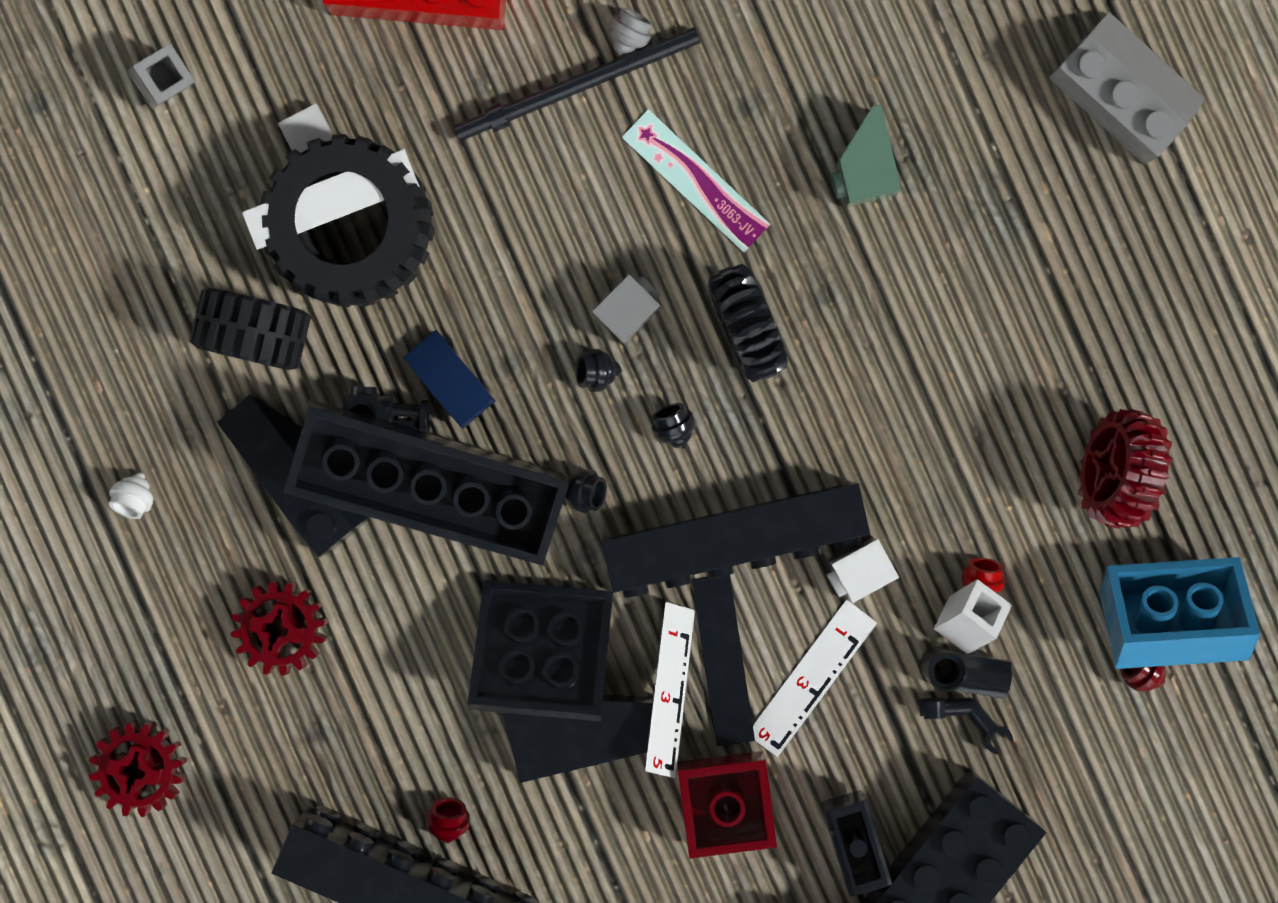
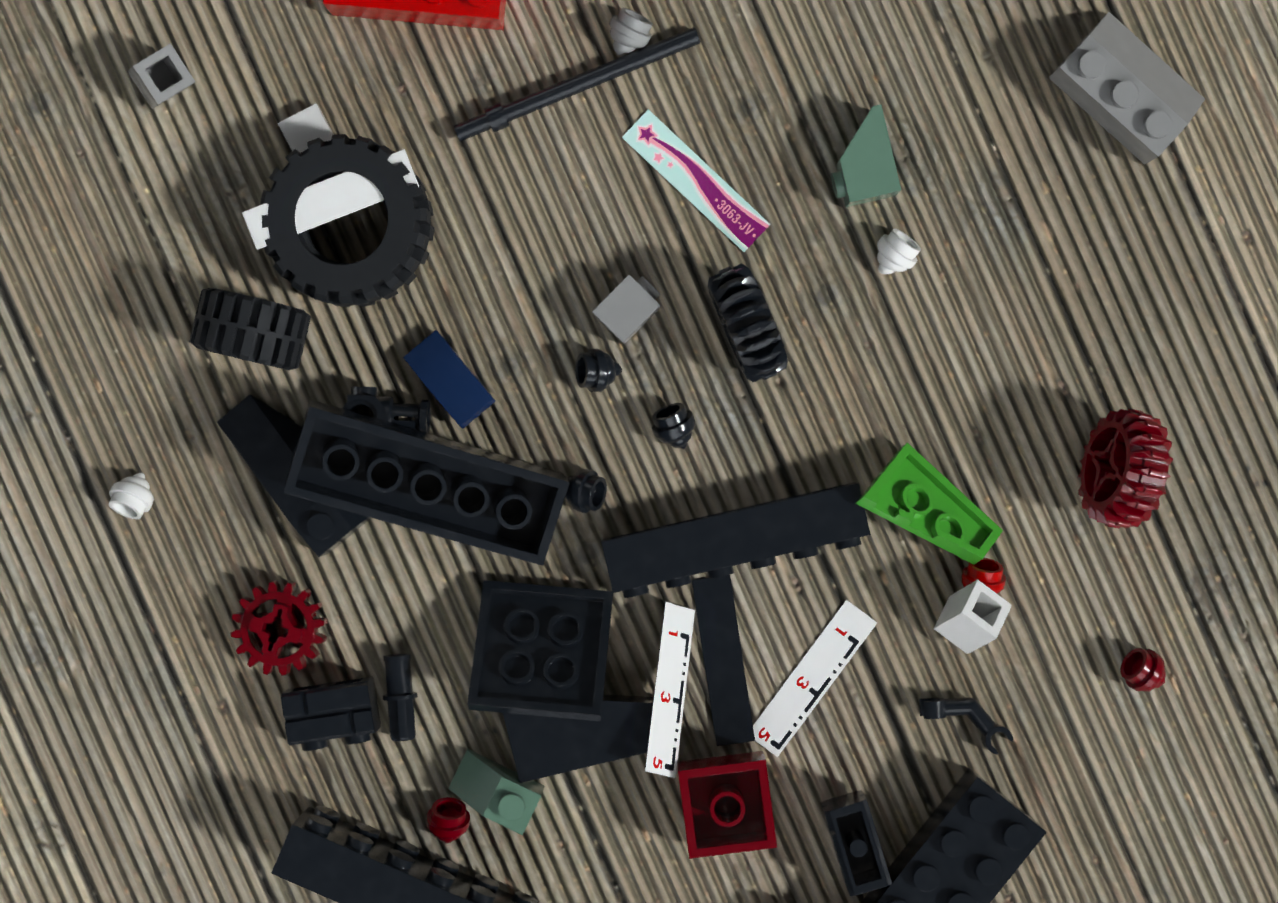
dark red gear [89,720,187,817] -> none
white brick [827,537,899,603] -> none
black piece [920,647,1013,699] -> none
dark azure brick [1099,557,1260,669] -> none
none -> black brick [281,676,381,751]
none -> black axle [383,653,418,742]
none -> sand green slope [448,749,545,835]
none -> bright green wing [855,442,1003,565]
none -> white plate [877,229,921,274]

